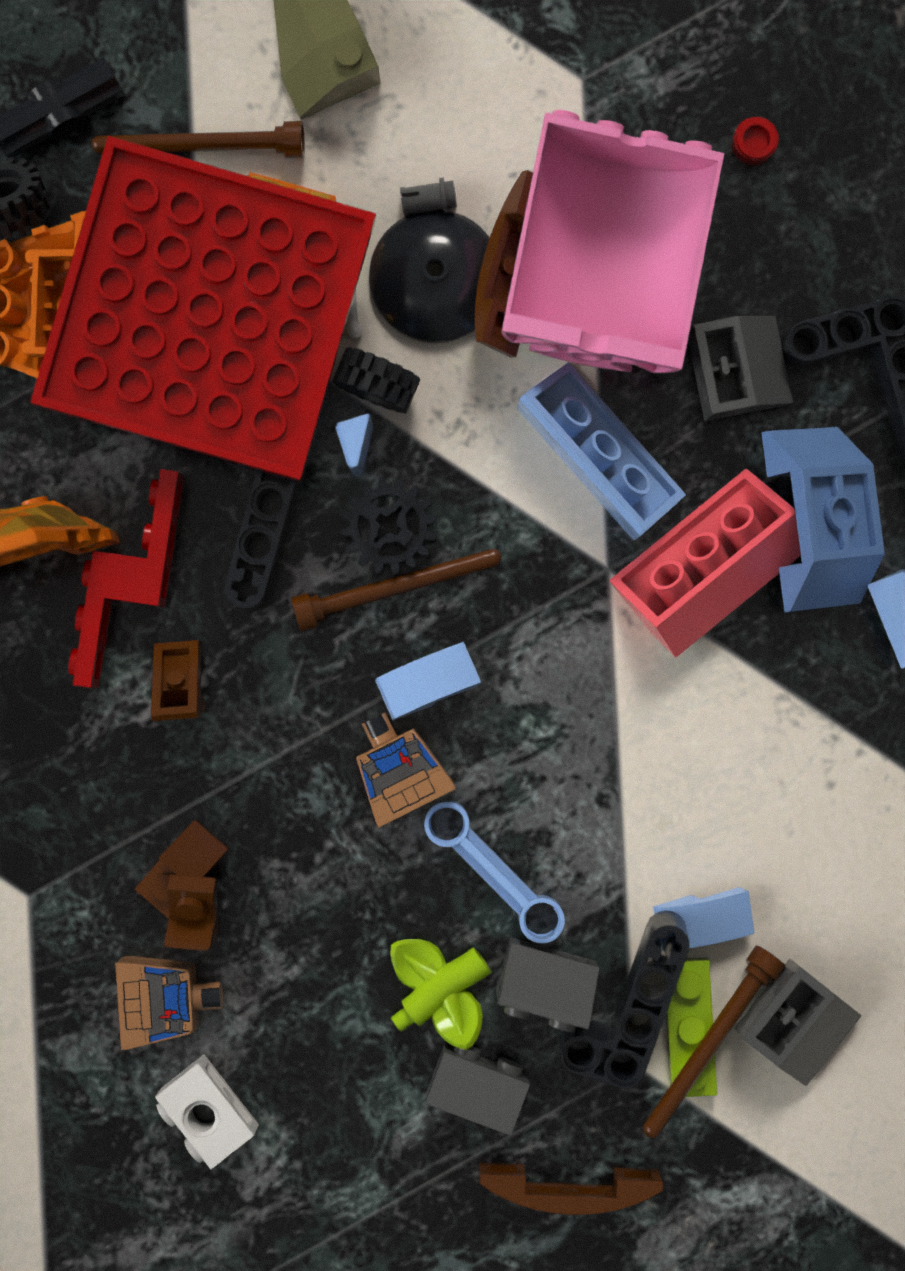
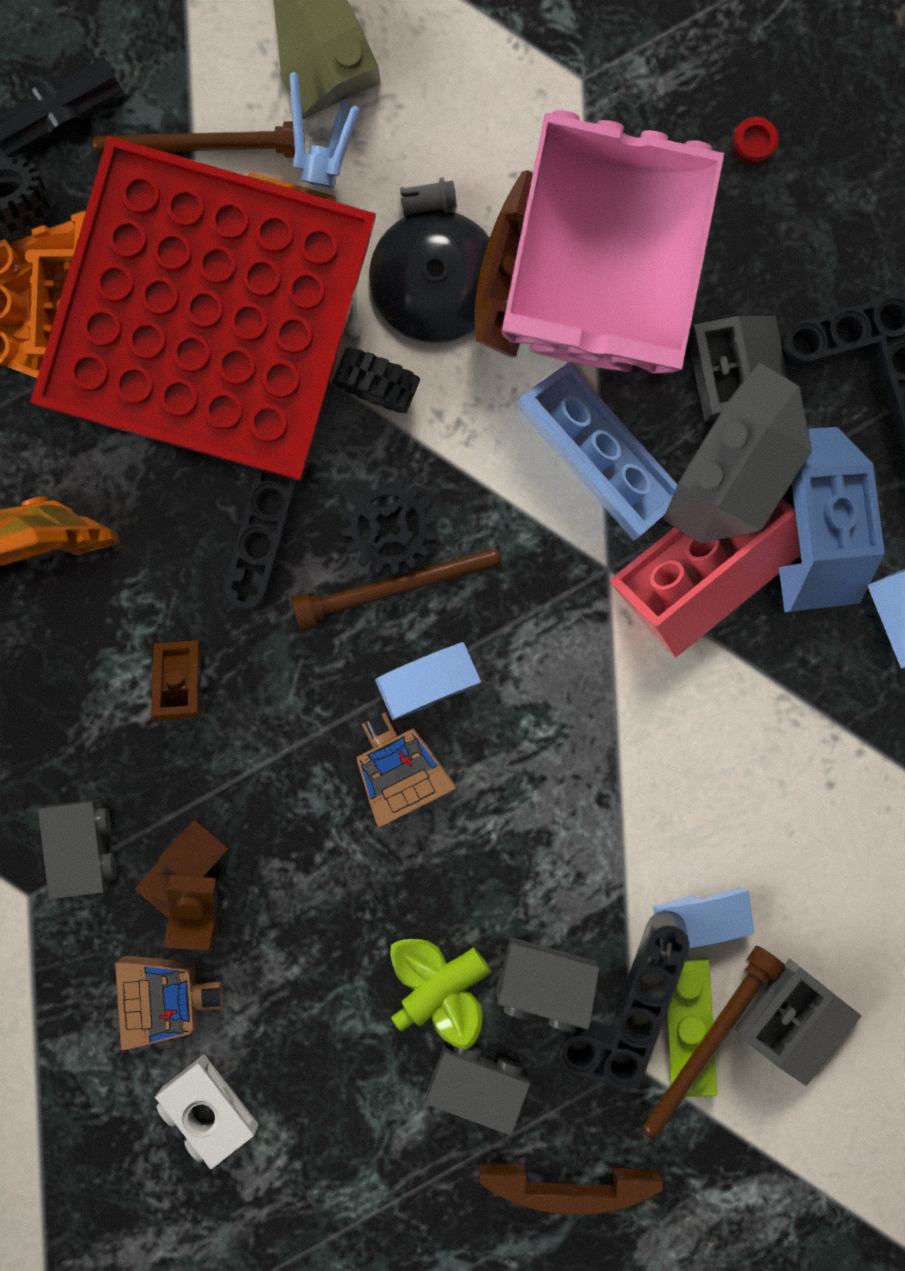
red bracket [68,469,185,688] -> none
light blue slope [336,414,373,477] -> none
light blue piece [424,800,565,943] -> none
none -> dark grey brick [38,799,117,899]
none -> light blue plant [290,72,359,188]
none -> dark grey wedge [663,362,812,543]

